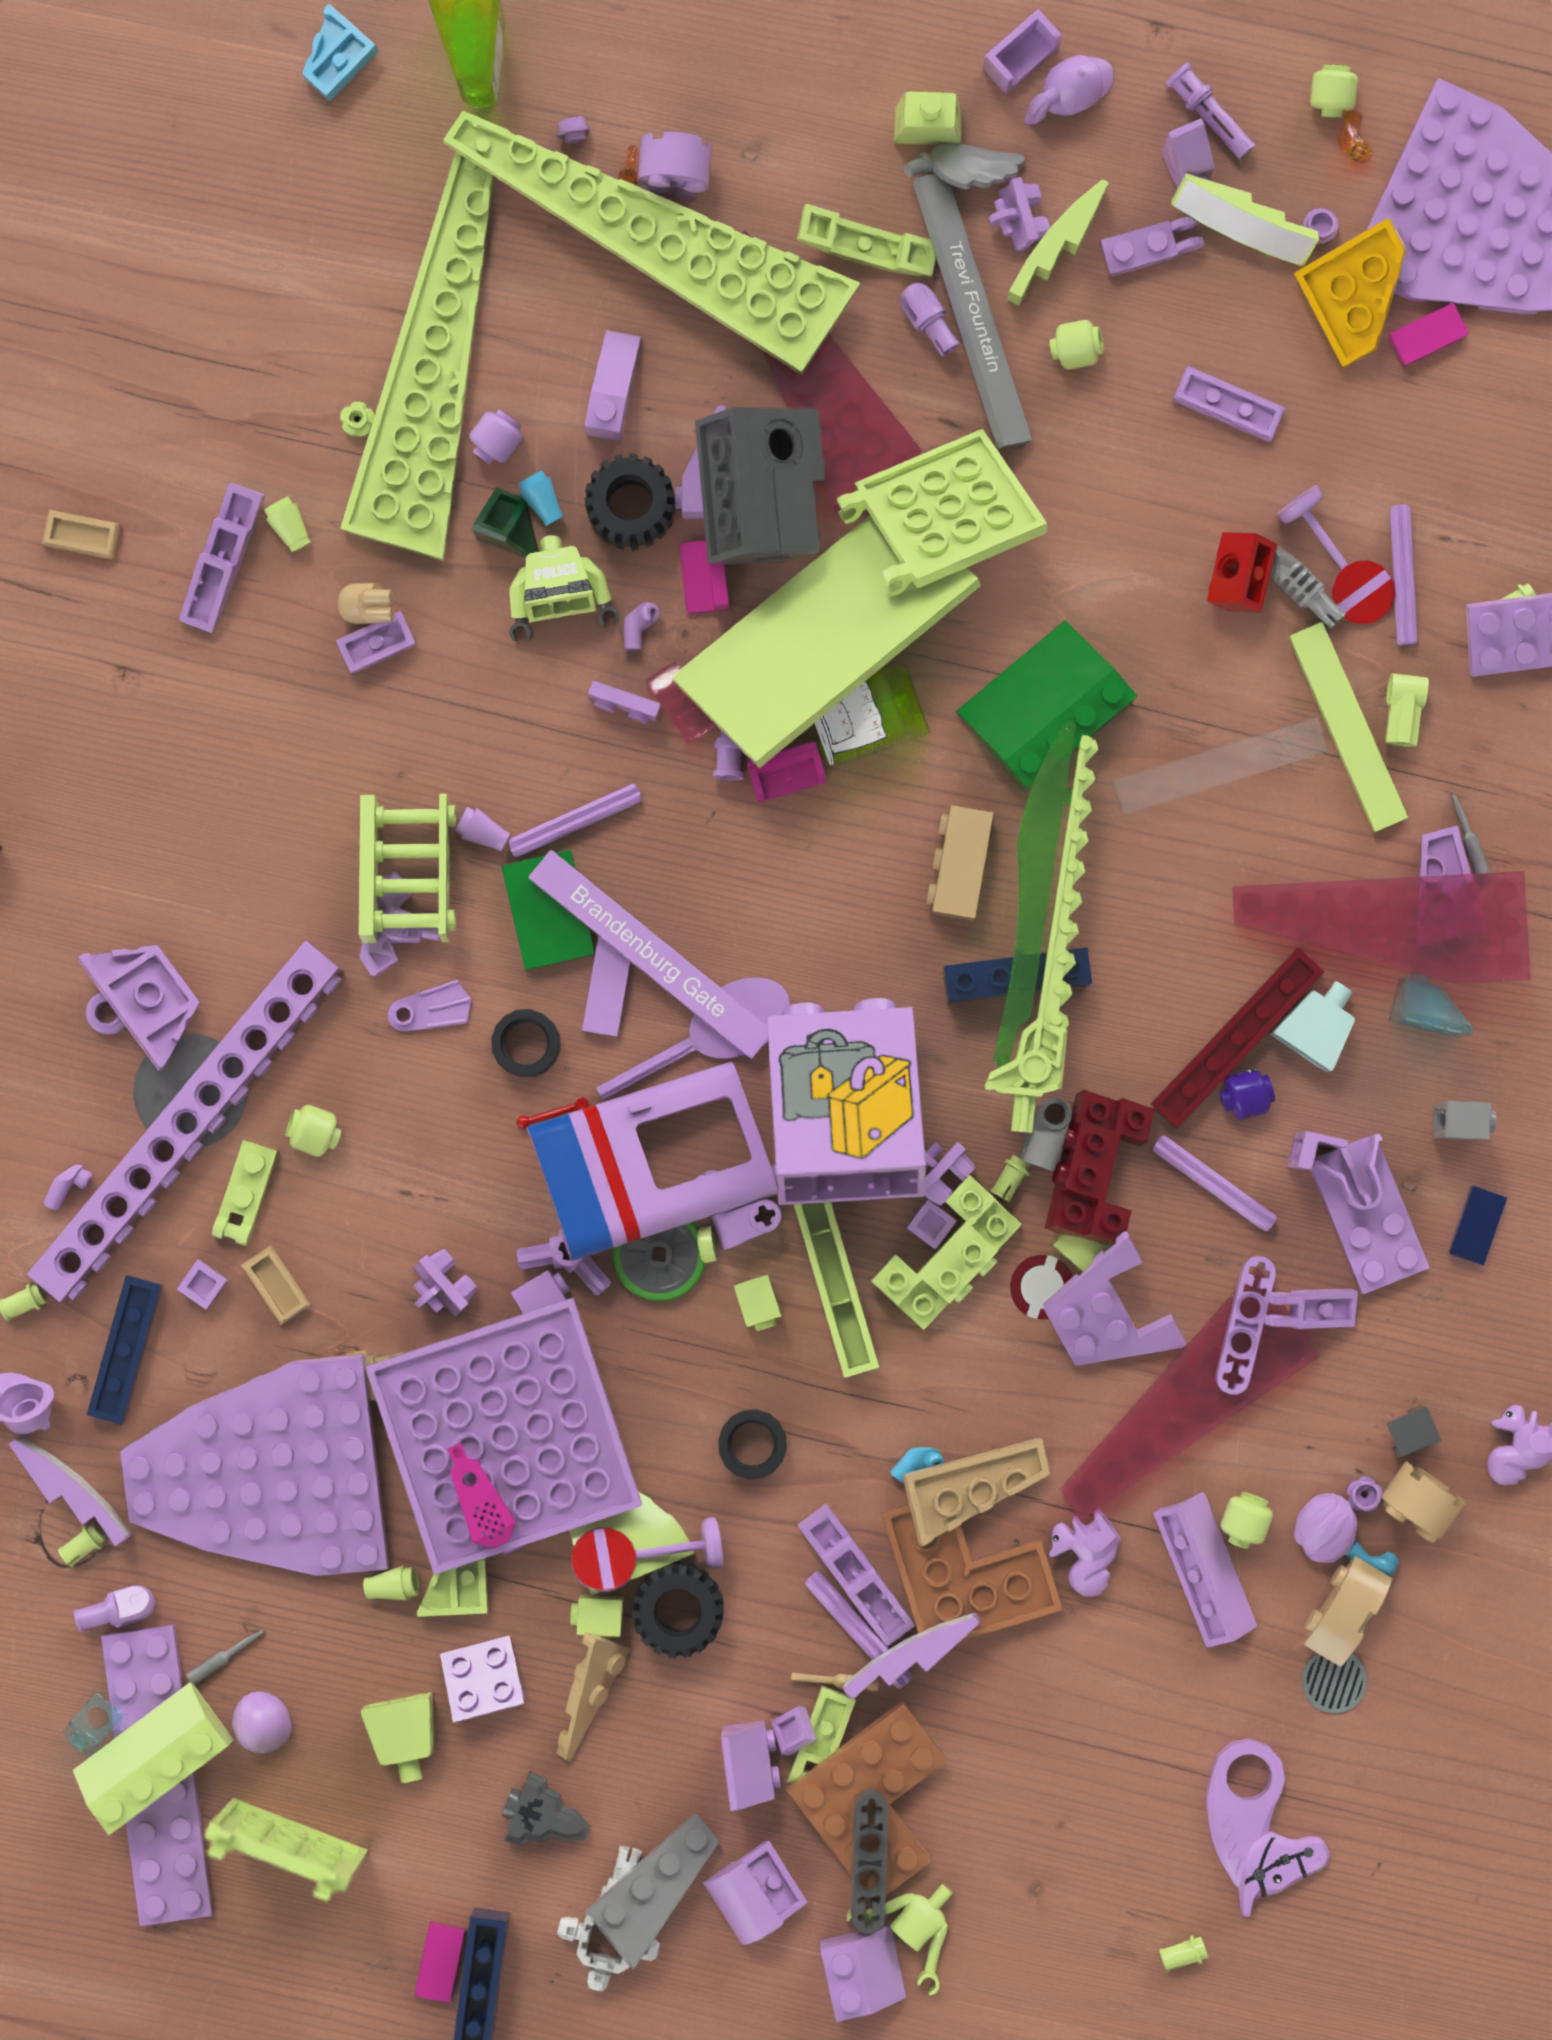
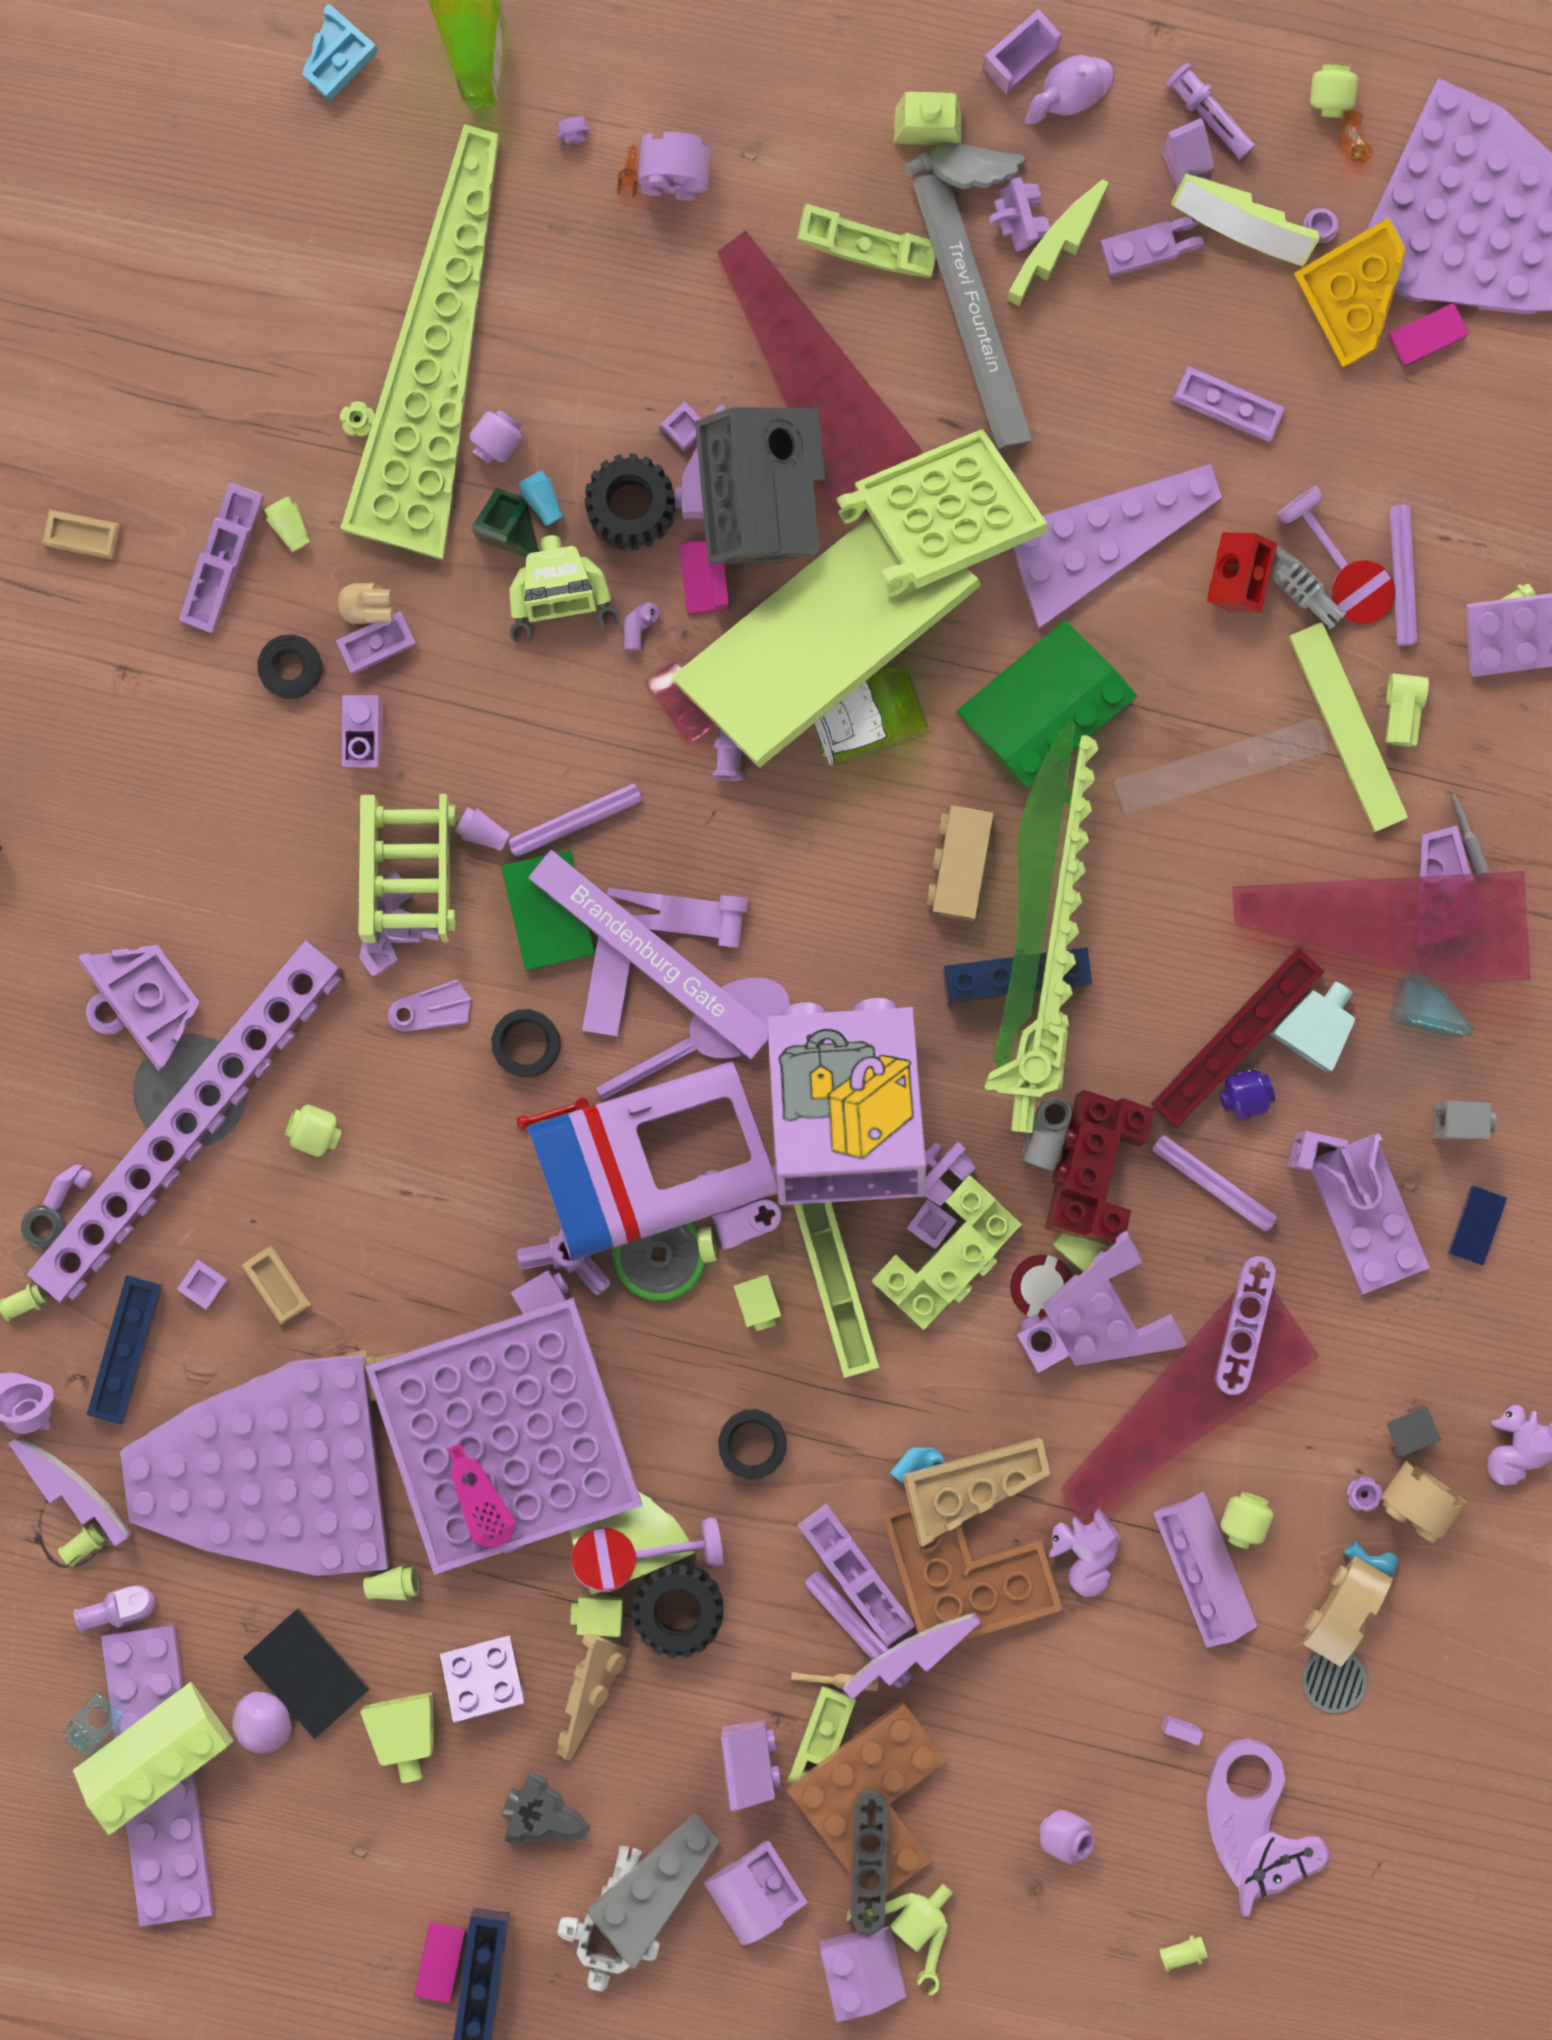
light grey piece [186,1629,264,1686] -> none
yellowish green plate [204,1798,368,1902] -> none
yellowish green plate [211,1140,279,1247] -> none
lavender hips [413,1249,478,1317] -> none
yellowish green wing [417,1558,488,1617] -> none
yellowish green wing [443,111,860,375] -> none
lavender slope [584,330,641,442] -> none
lavender plate [588,681,662,724] -> none
dark pink hinge [747,741,827,803] -> none
lavender tile [771,1706,817,1756] -> none
lavender arm [900,283,960,357] -> none
yellowish green pin [990,1155,1031,1203] -> none
yellowish green head [1050,320,1104,370] -> none
lavender hinge [1265,1288,1358,1329] -> none
lavender hair [1294,1493,1357,1563] -> none
none -> dark grey piece [21,1205,66,1249]
none -> black tile [243,1607,370,1739]
none -> black tyre [257,634,322,699]
none -> lavender slope [342,695,383,768]
none -> lavender flag [607,888,749,948]
none -> lavender tile [659,401,701,453]
none -> lavender wing [1012,464,1222,630]
none -> lavender brick [1015,1314,1070,1373]
none -> lavender head [1040,1809,1095,1864]
none -> lavender tile [1161,1715,1203,1746]

